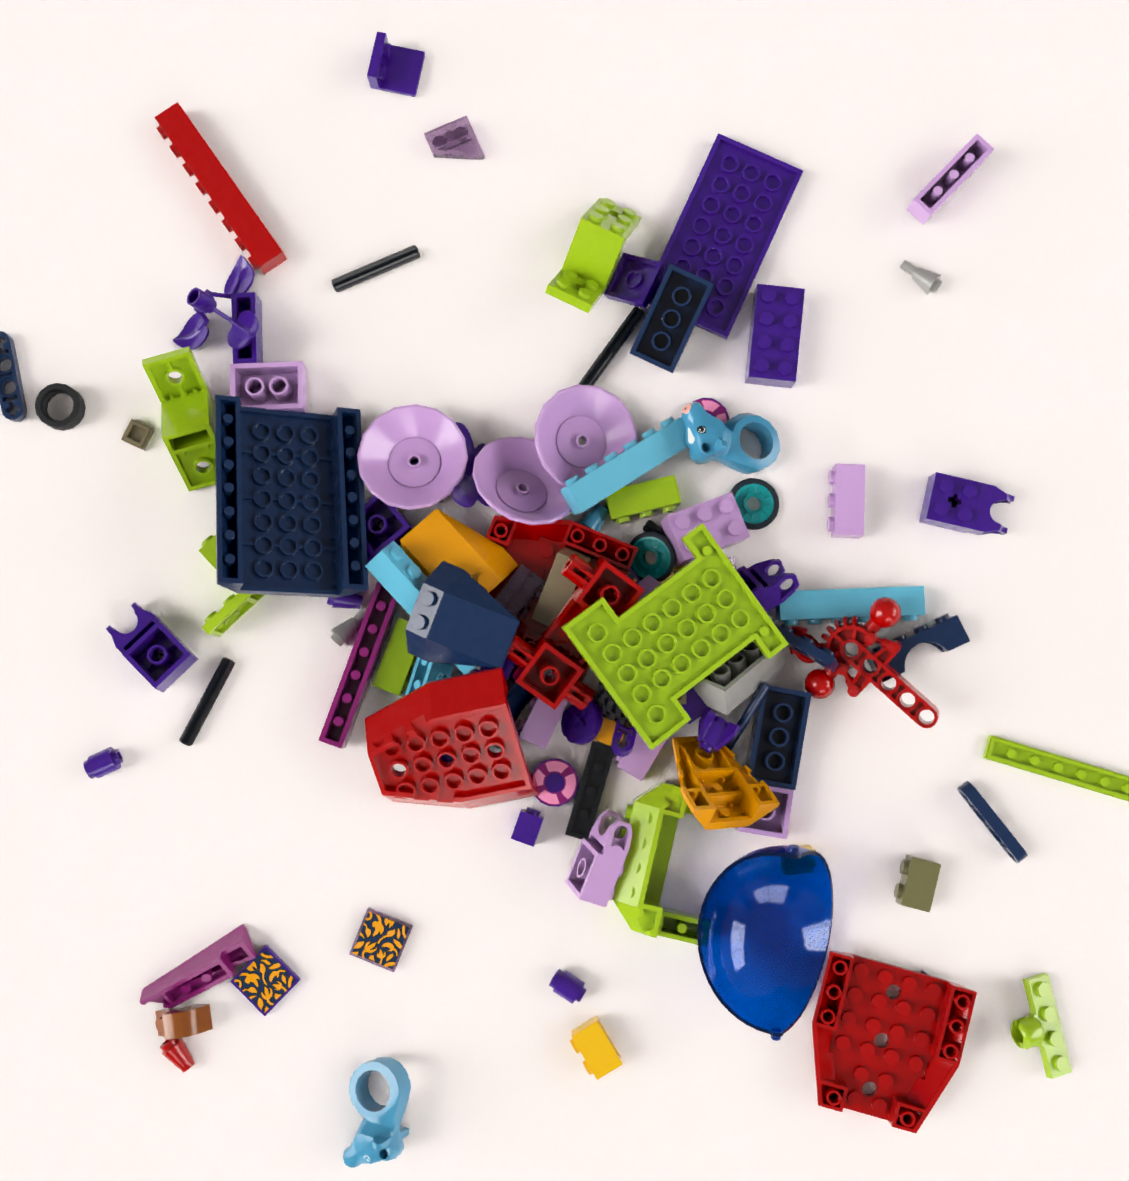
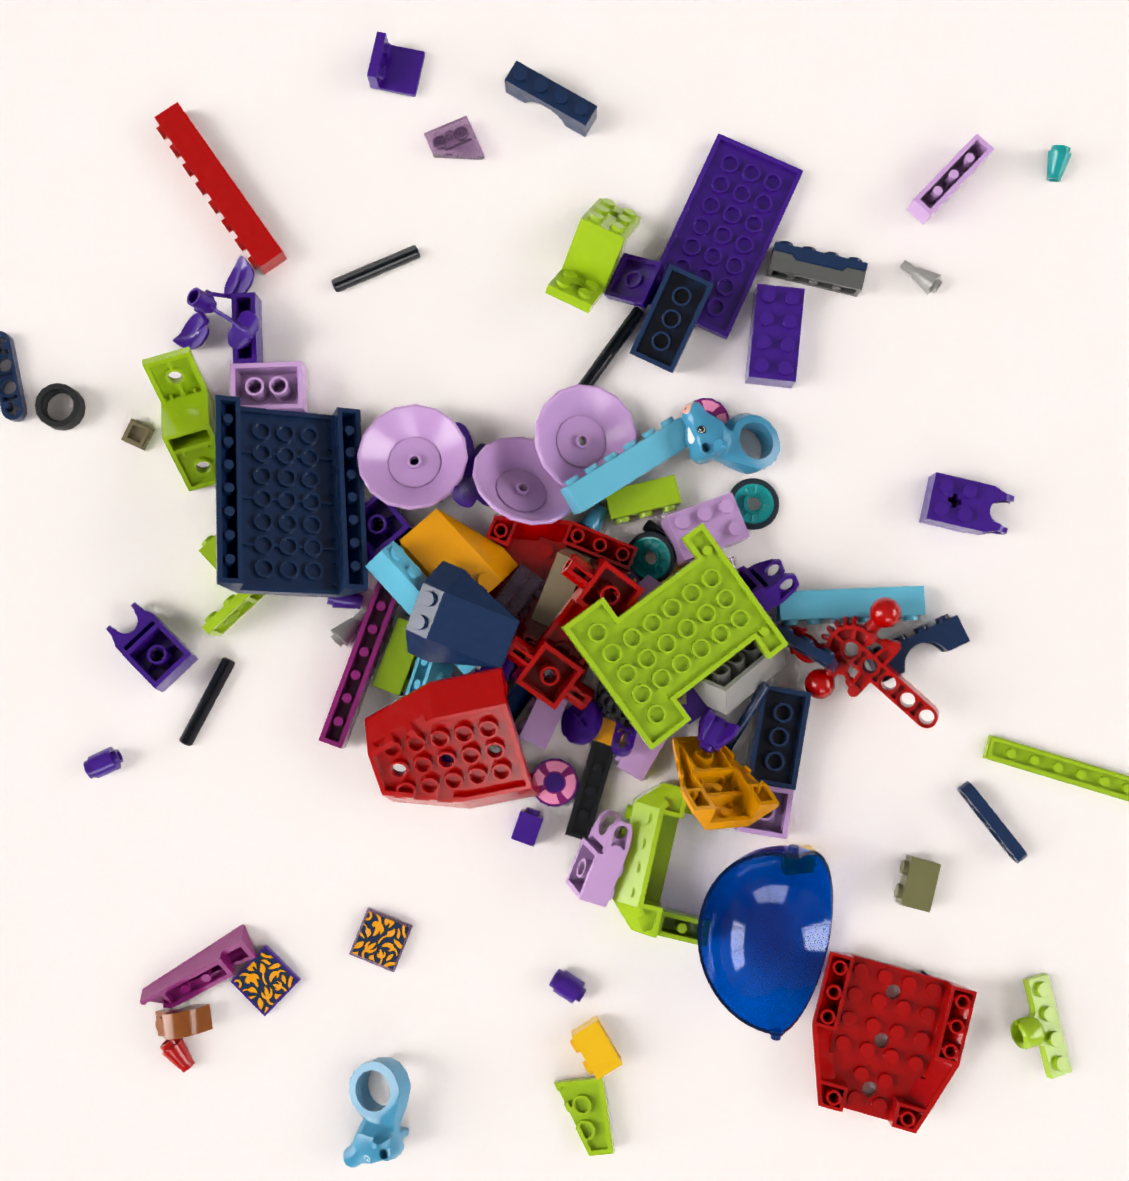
lavender brick [827,463,865,539] -> none
none -> dark blue arch [505,60,597,137]
none -> lime wing [554,1076,615,1156]
none -> dark grey piece [766,241,868,297]
none -> teal cone [1046,145,1072,182]

